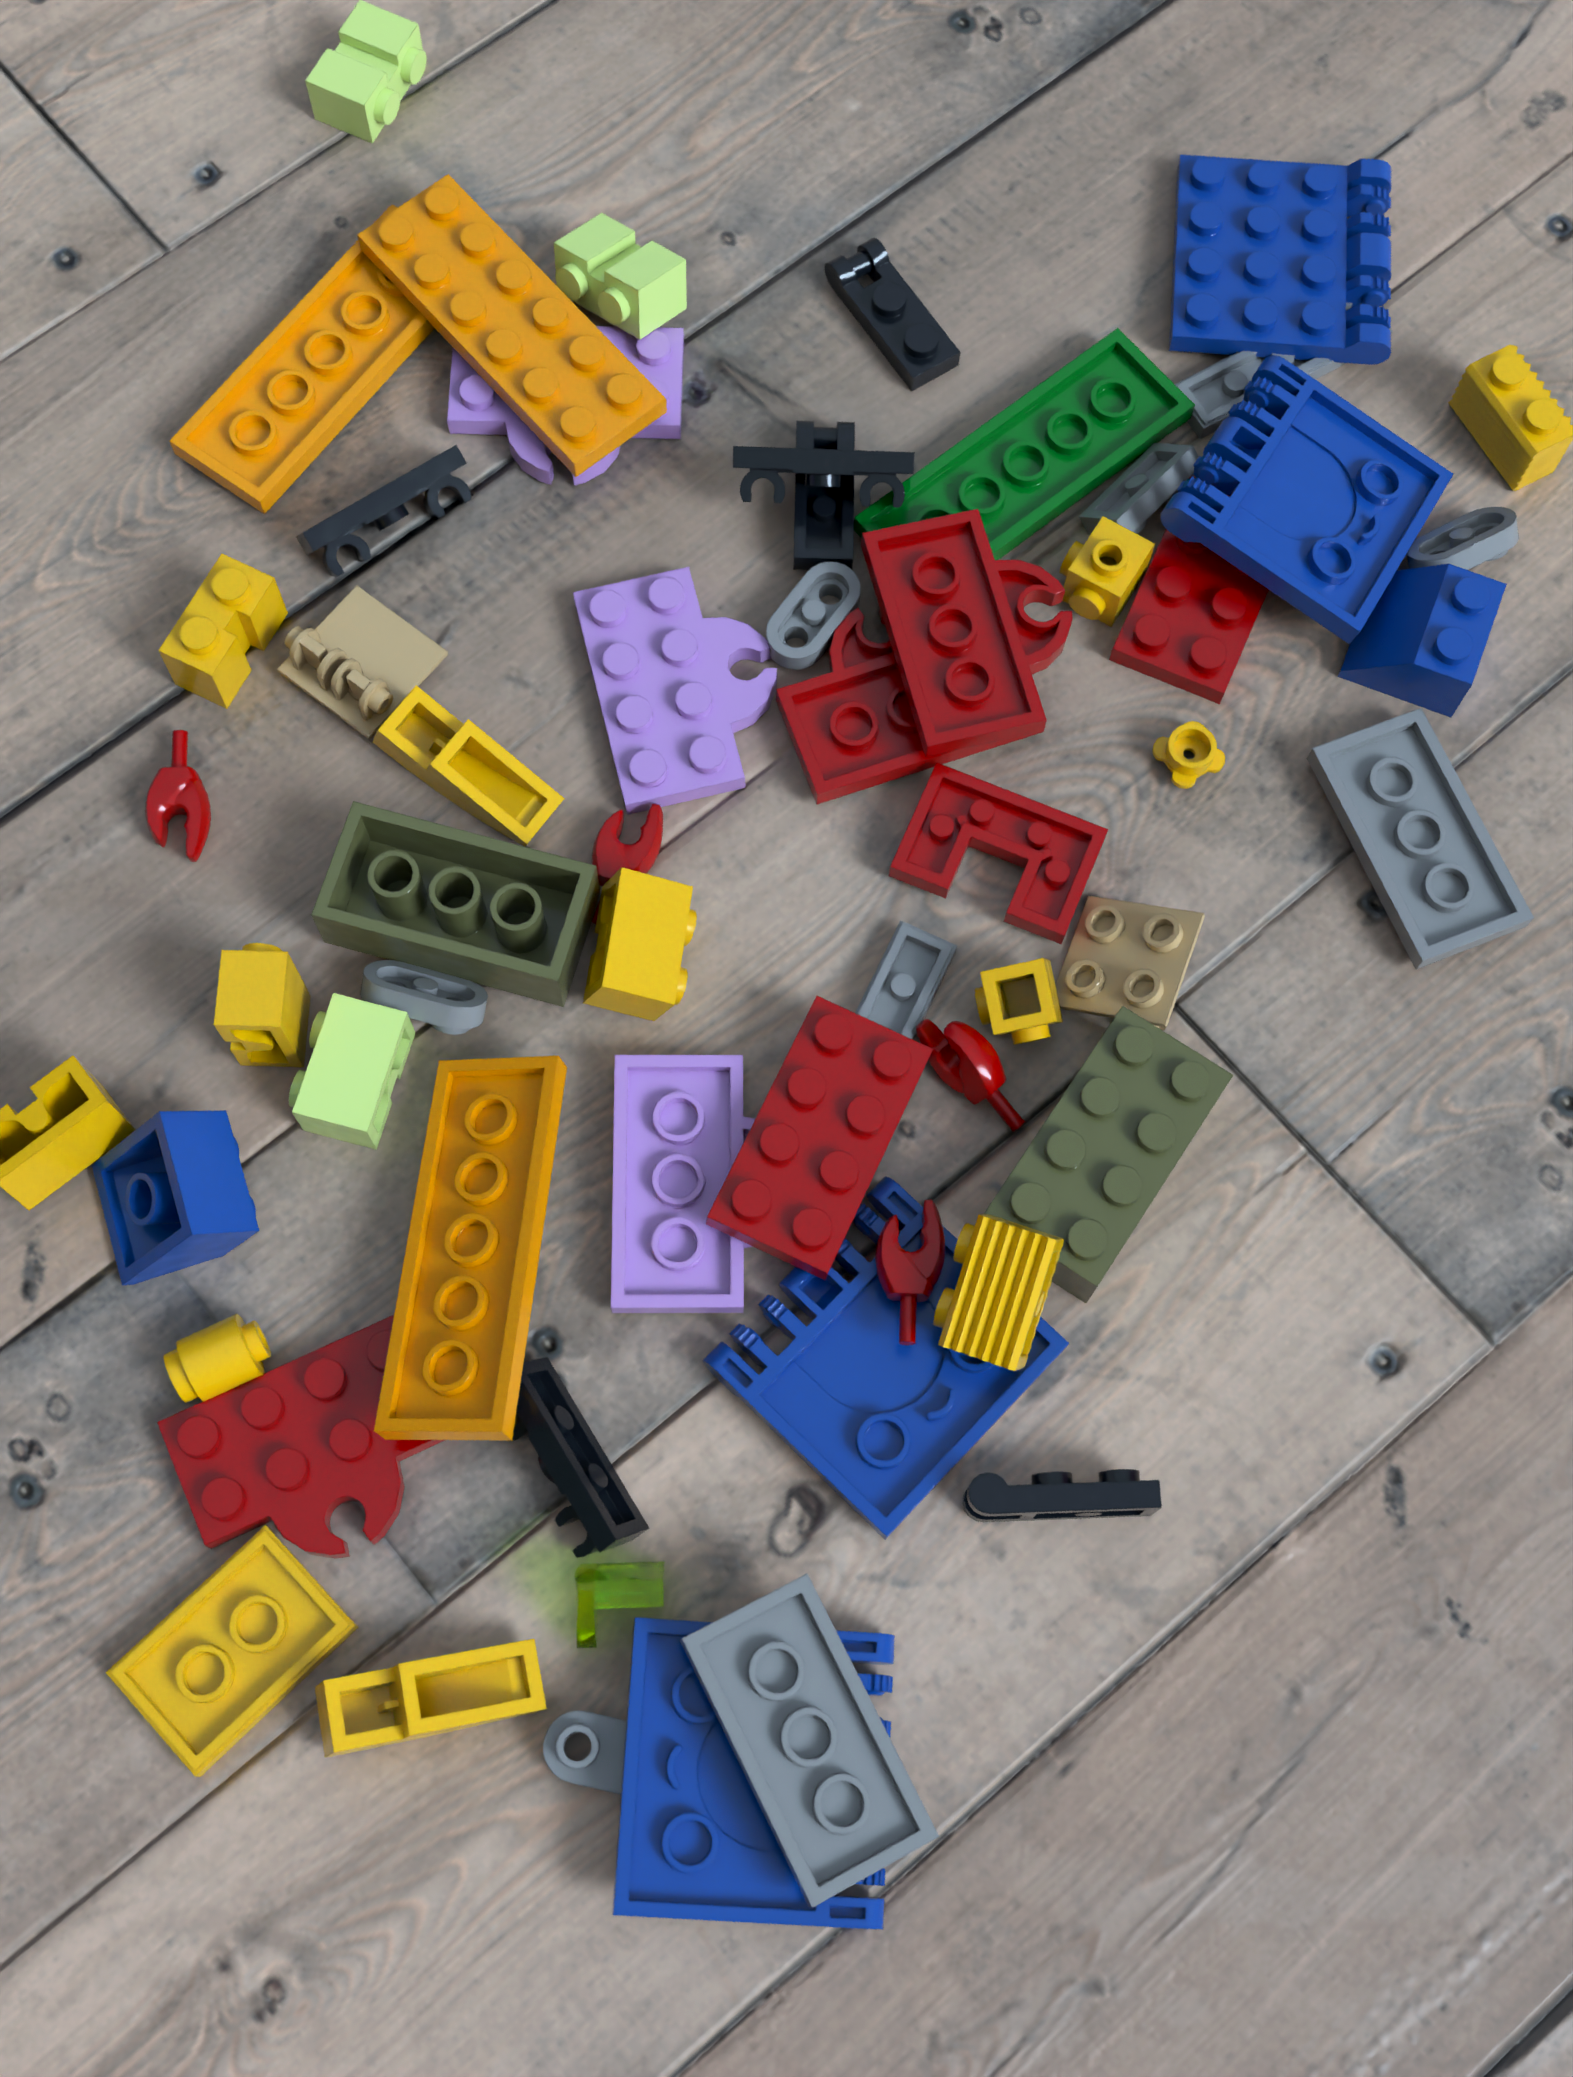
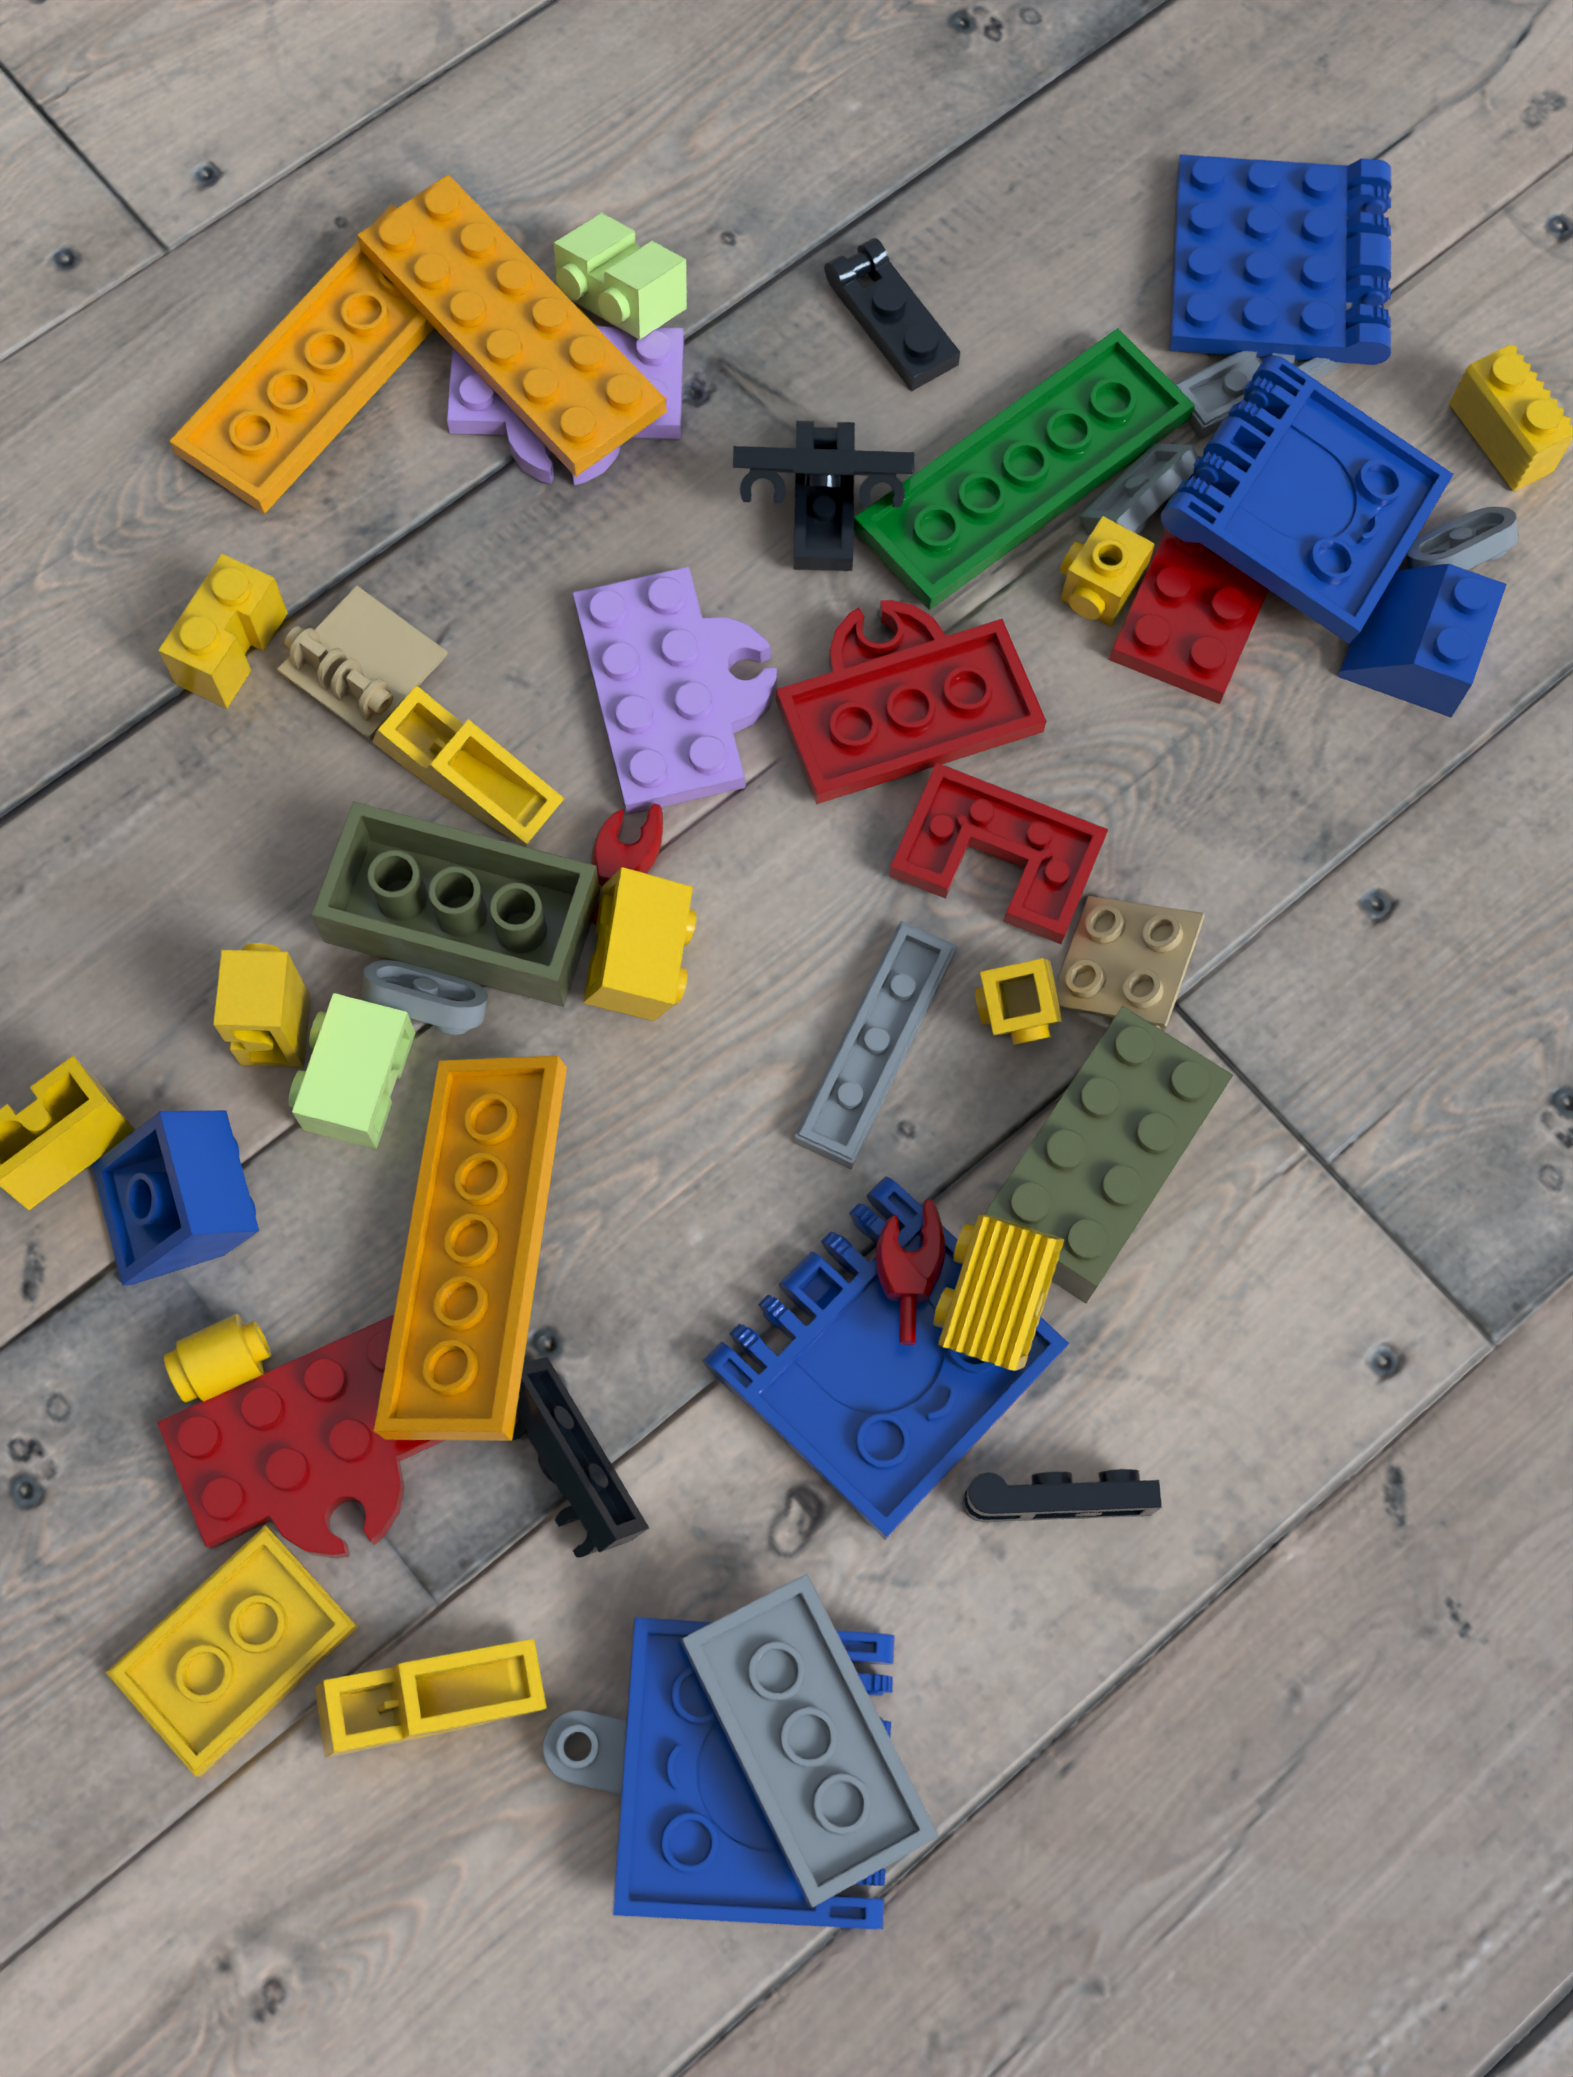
red hand [145,730,211,862] -> none
black plate [296,445,471,578] -> none
yellowish green brick [305,0,427,143] -> none
clear neon green tile [574,1561,665,1648] -> none
lavender plate [611,1055,755,1313] -> none
red plate [706,995,933,1280] -> none
light grey plate [766,562,861,670] -> none
red plate [861,509,1072,757] -> none
red hand [916,1019,1025,1131] -> none
yellow plate [1152,721,1225,789] -> none
light grey plate [1307,708,1534,970] -> none

